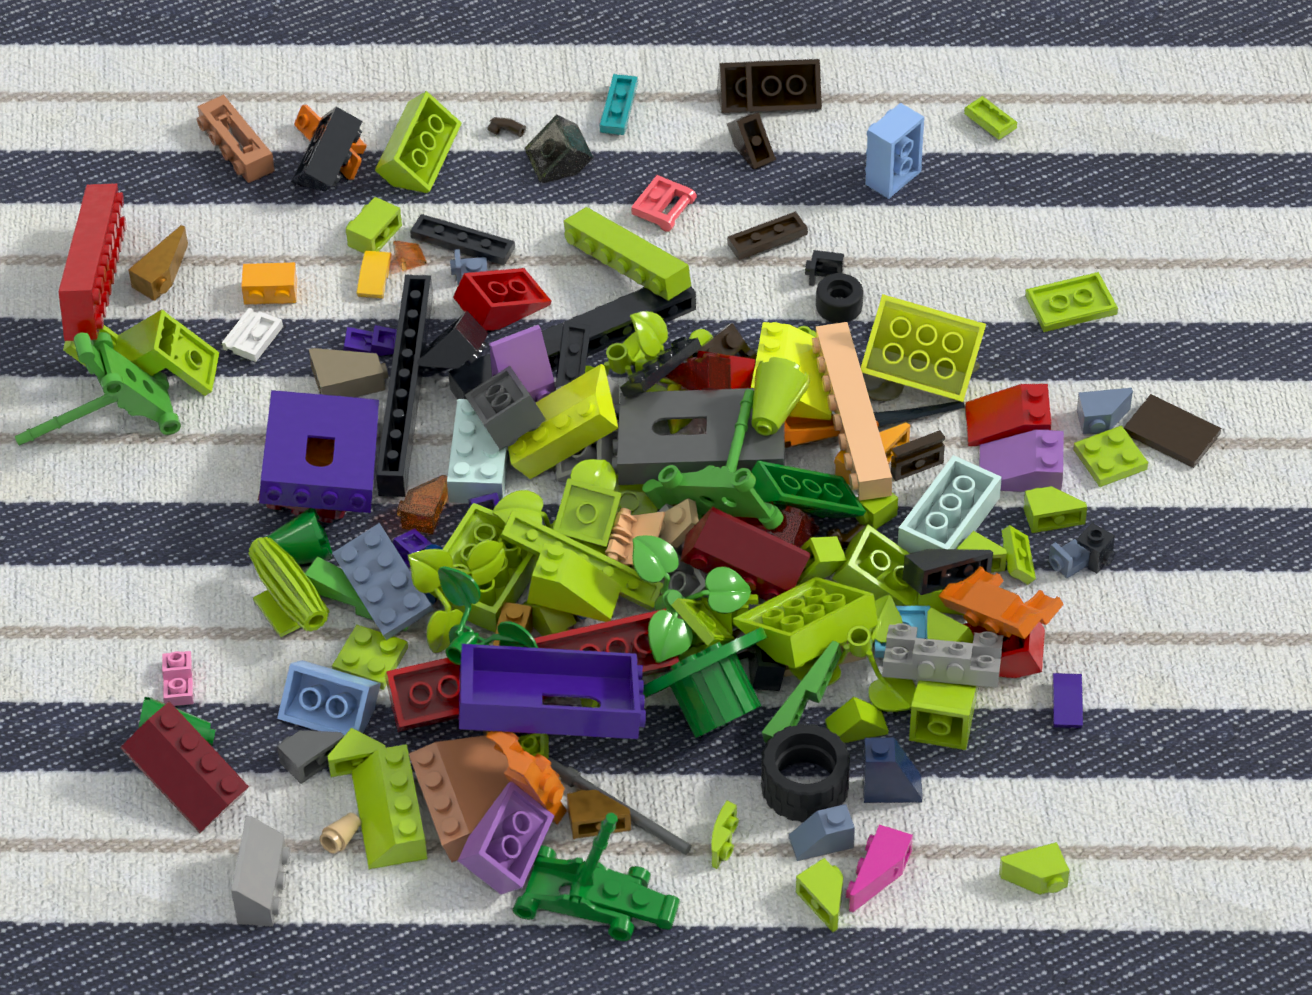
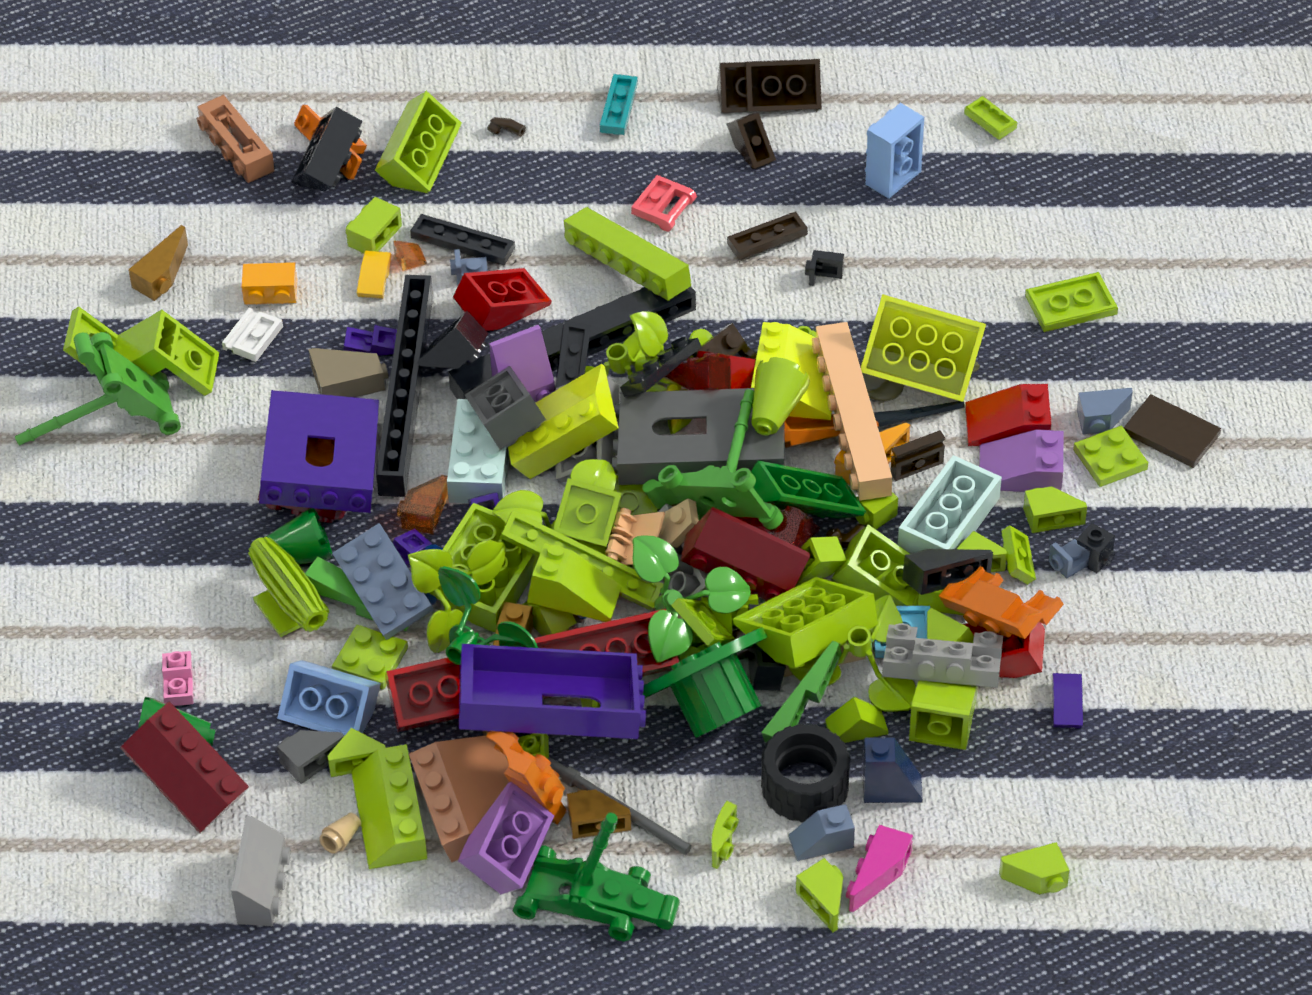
red brick [58,183,126,341] -> none
clear smoke slope [524,114,594,184] -> none
black tyre [816,273,864,323] -> none

